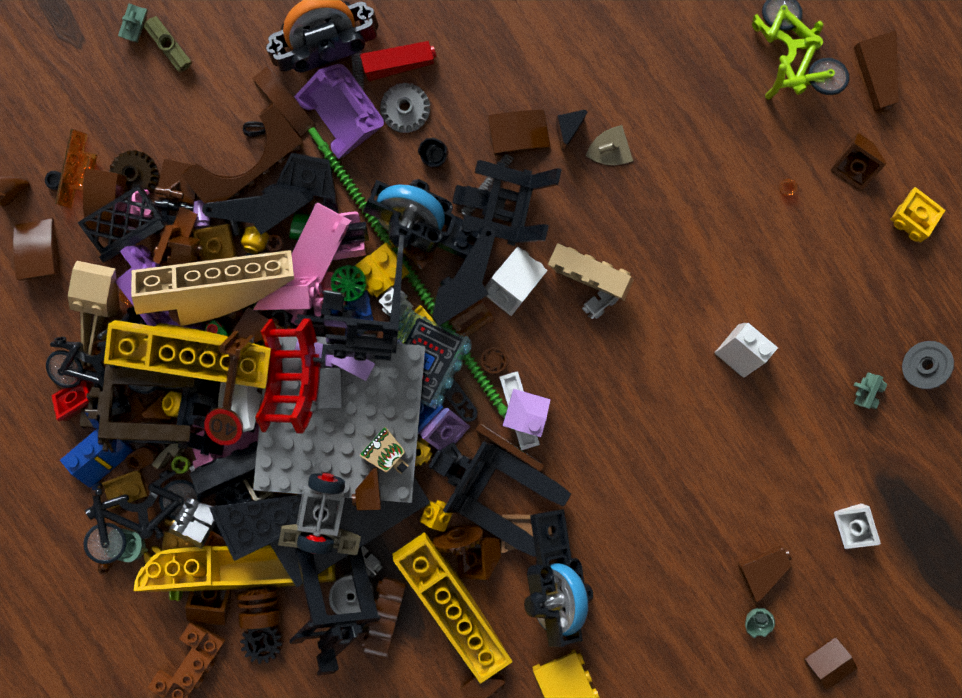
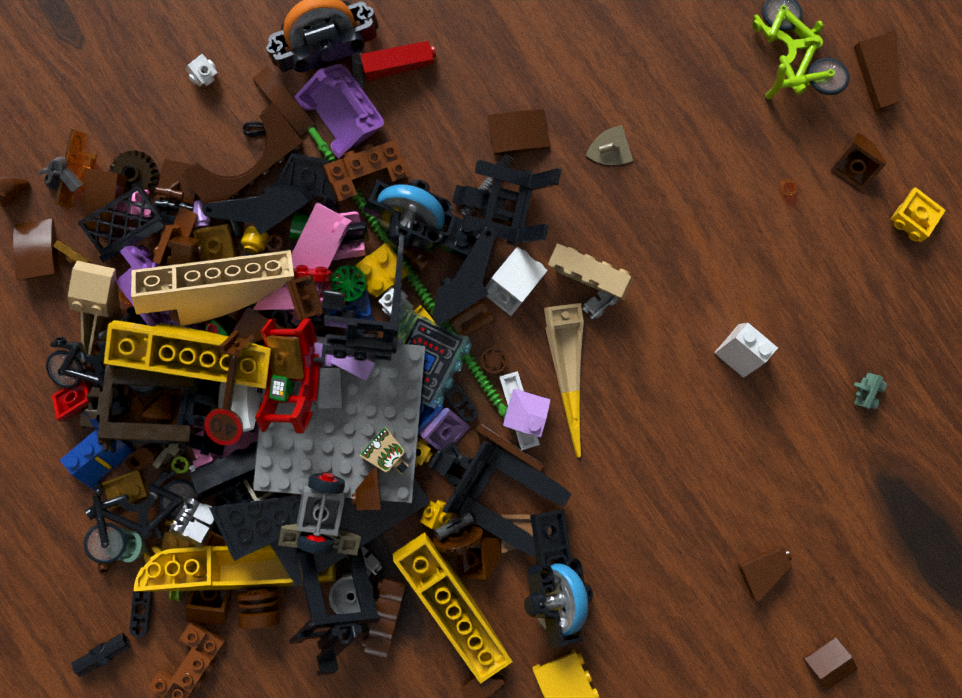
sand green hips [118,3,148,43] -> none
olive piece [144,16,192,73] -> none
yellow head [162,391,182,418] -> none
black gear [240,626,283,664] -> none
light grey gear [380,82,430,133] -> none
black hair [418,138,449,168] -> none
black slope [556,110,588,151] -> none
sand green hair [745,608,775,638] -> none
white slope [834,504,881,549] -> none
dark grey gear [902,341,955,390] -> none
none -> flat silver bar [38,157,83,193]
none -> pearl gold plate [53,240,94,264]
none -> black piece [71,633,131,677]
none -> black beam [129,589,153,638]
none -> white brick [184,54,217,87]
none -> pearl gold plate [266,335,304,379]
none -> slope [269,375,295,402]
none -> reddish brown hinge [286,275,324,320]
none -> red plate [293,265,331,282]
none -> dark orange bracket [322,140,410,202]
none -> dark grey pin [434,512,474,541]
none -> tan plate [544,303,584,458]

